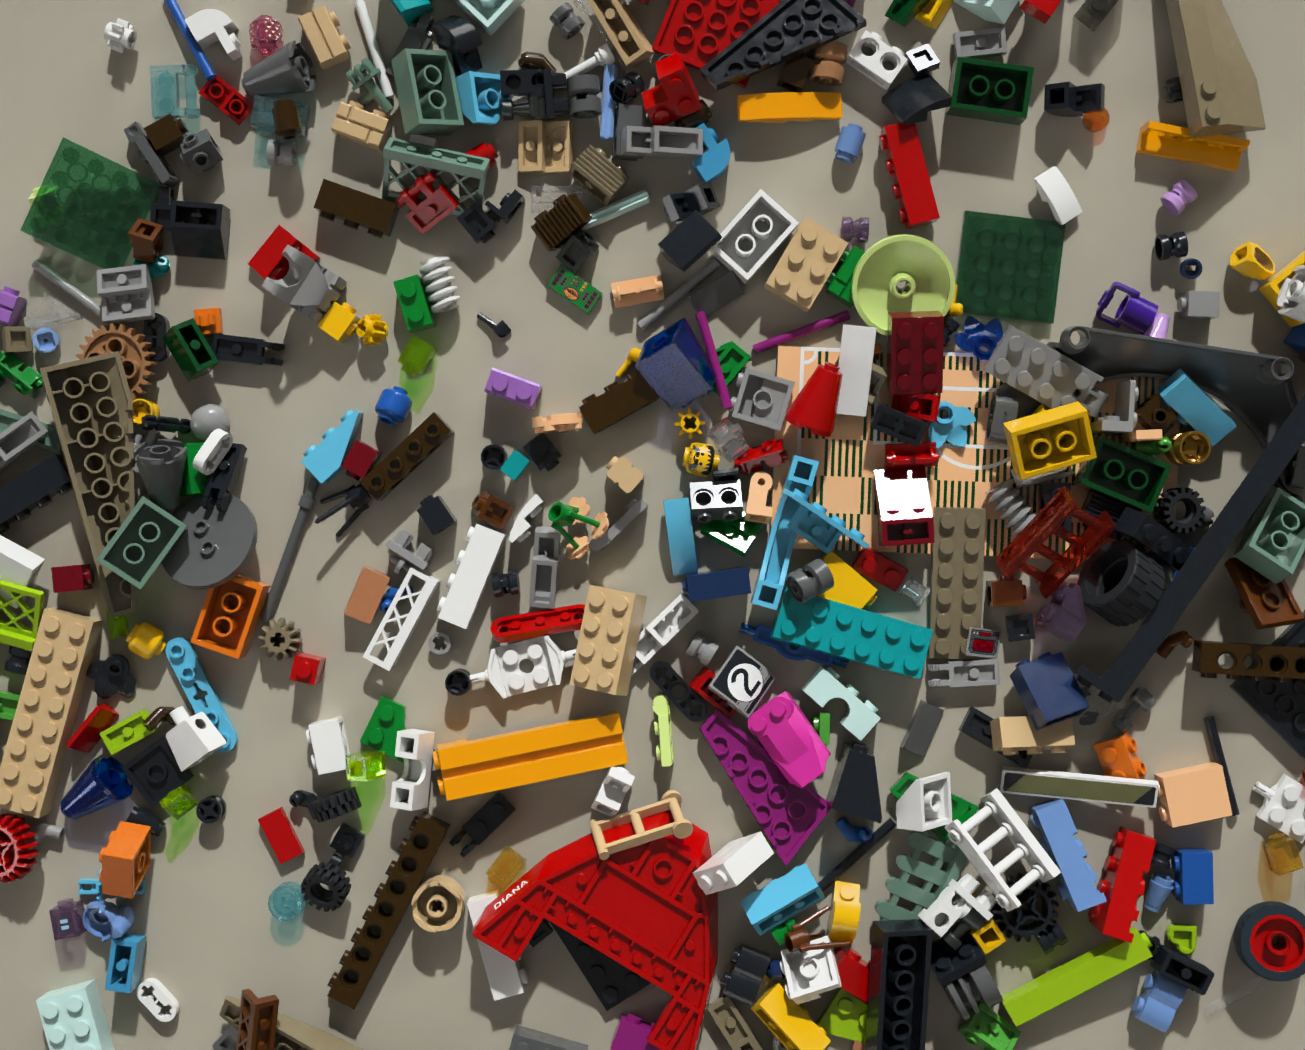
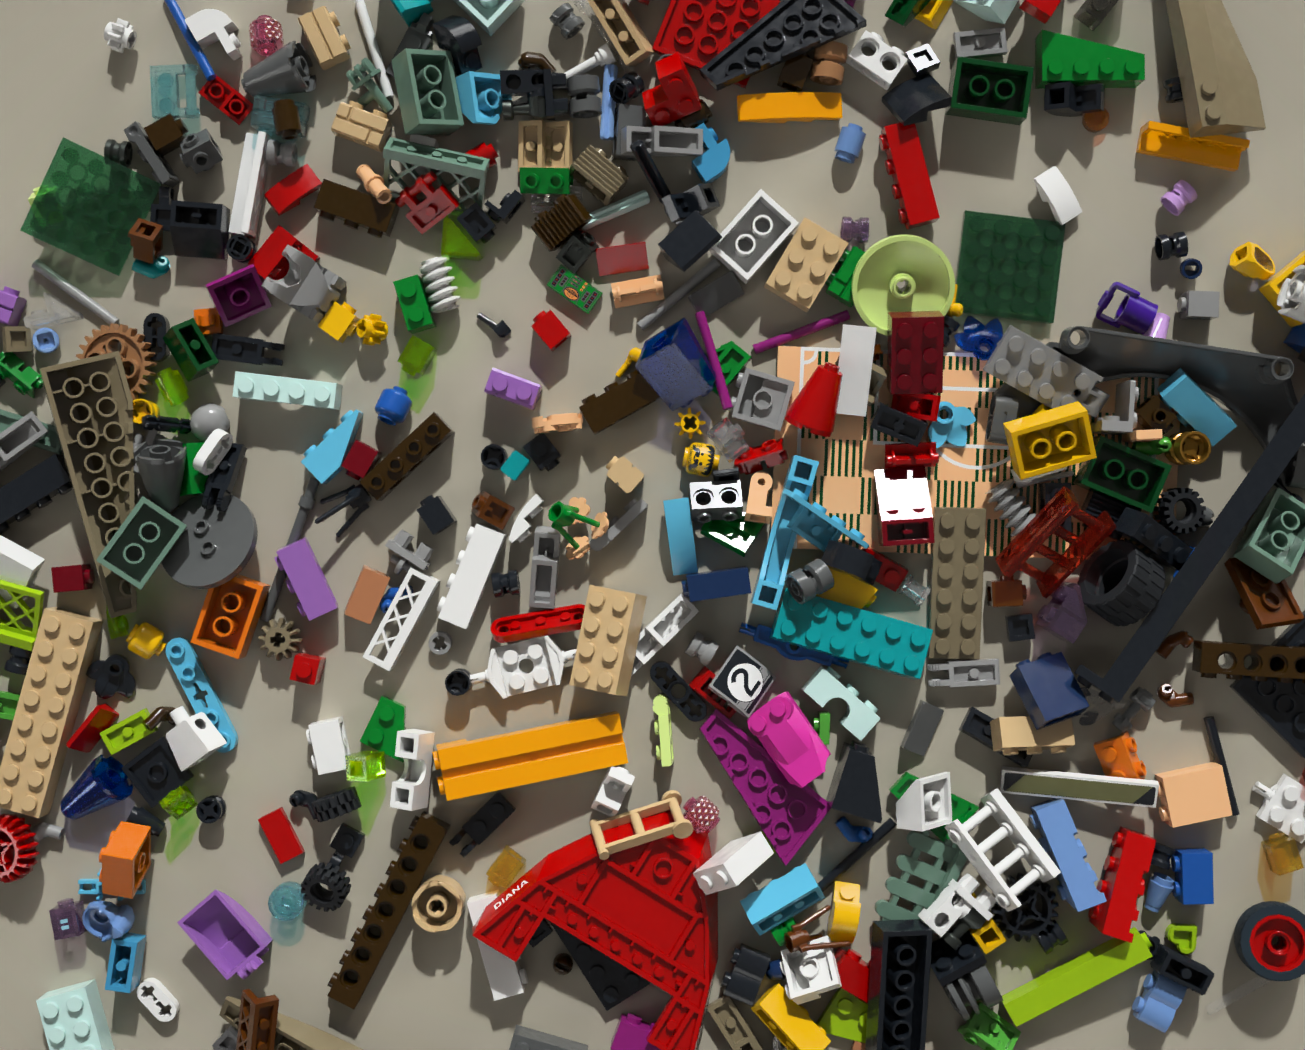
light grey slope [97,264,155,325] -> none
sticker [966,627,1002,658] -> none
none -> pearl dark grey wheel [104,139,133,167]
none -> clear neon green brick [154,367,190,407]
none -> medium lavender piece [177,889,273,980]
none -> magenta slope [206,264,272,327]
none -> black wheel [226,234,258,264]
none -> white fence [228,131,272,238]
none -> light aqua arch [233,371,343,410]
none -> red slope [264,164,322,216]
none -> medium lavender brick [275,537,338,621]
none -> light nougat pin [356,164,392,204]
none -> clear neon green slope [441,215,483,261]
none -> green hinge [520,167,574,194]
none -> red brick [531,310,571,352]
none -> dark brown hinge [553,953,573,975]
none -> red slope [595,242,649,277]
none -> black axle [630,140,671,204]
none -> clear pink head [683,795,720,833]
none -> black brick [821,539,883,586]
none -> green wedge [1035,30,1145,89]
none -> reddish brown arm [1157,683,1194,708]

